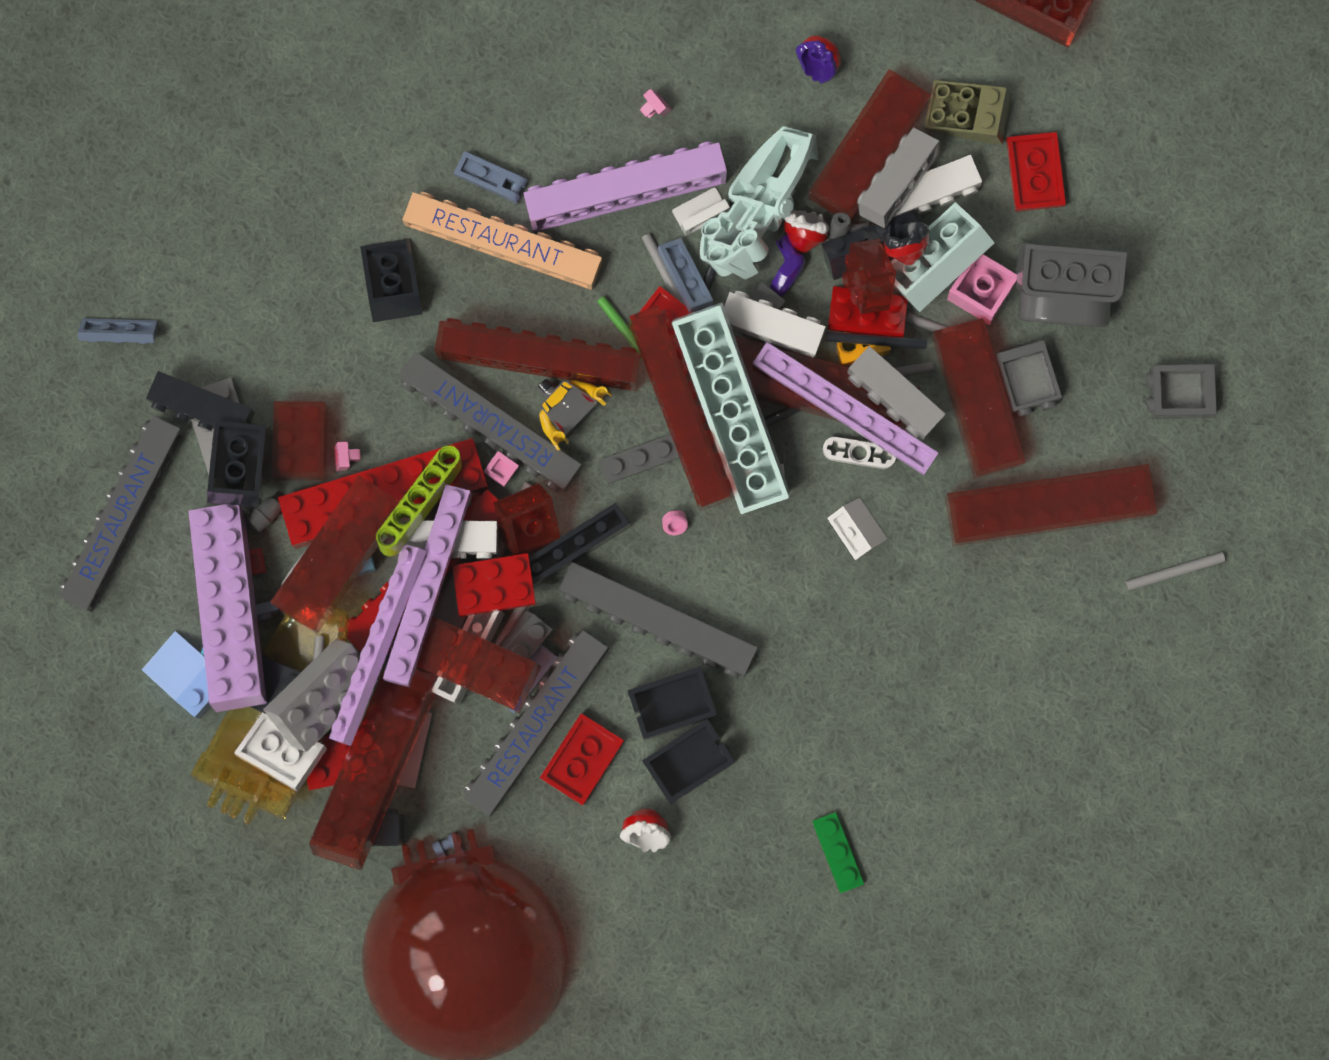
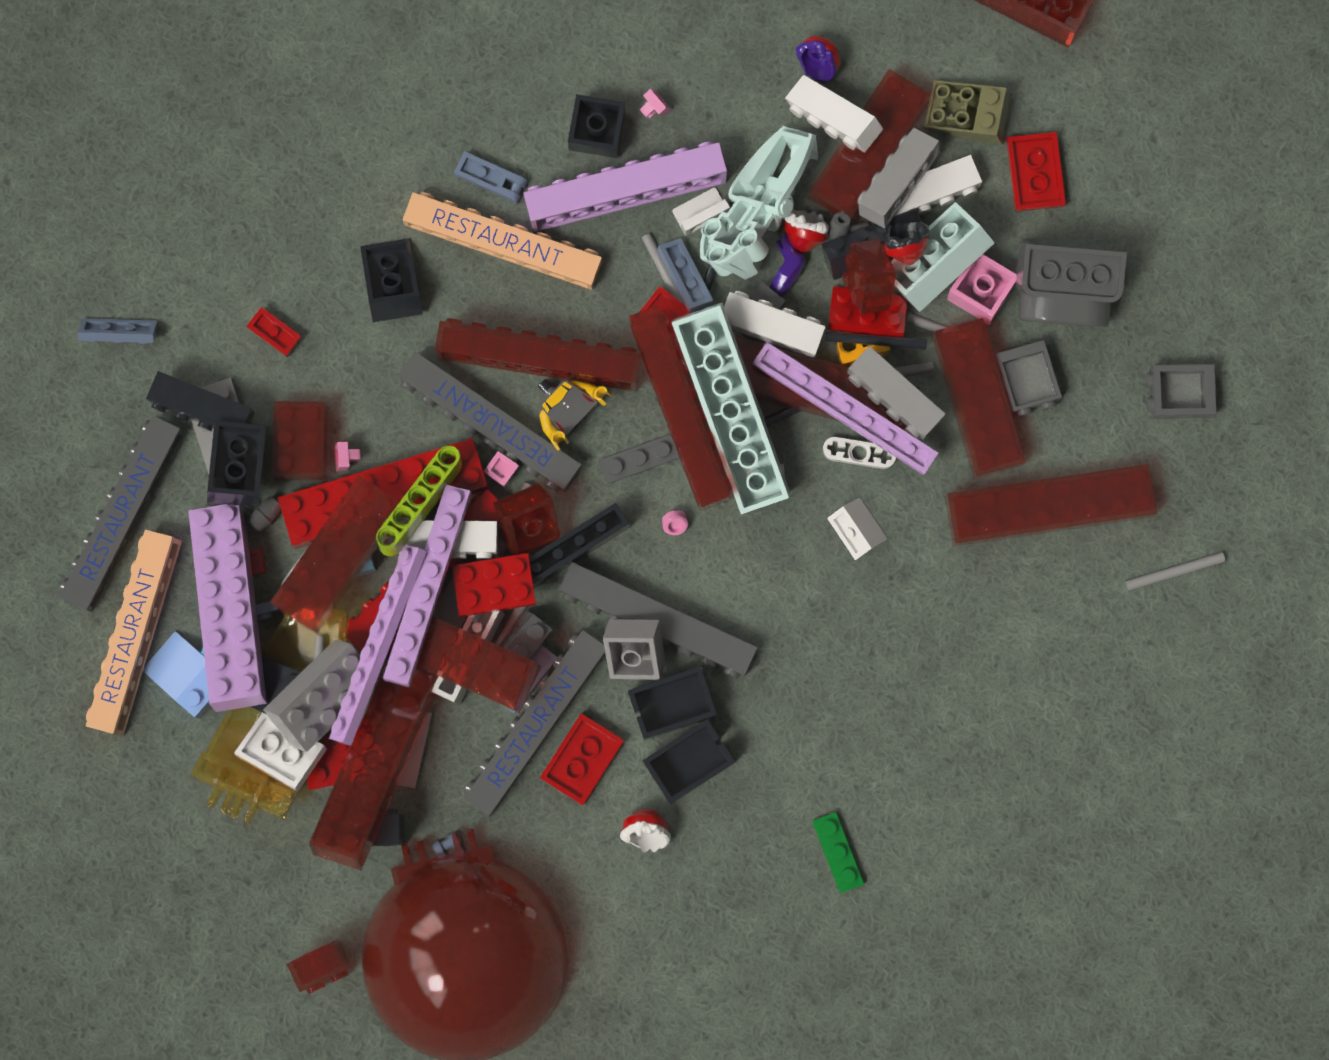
bright green bar [597,296,666,380] -> none
none -> light nougat brick [86,530,182,736]
none -> red plate [246,307,302,357]
none -> clear red brick [286,940,353,994]
none -> black brick [568,94,626,158]
none -> light grey brick [603,619,666,680]
none -> white brick [785,75,883,153]

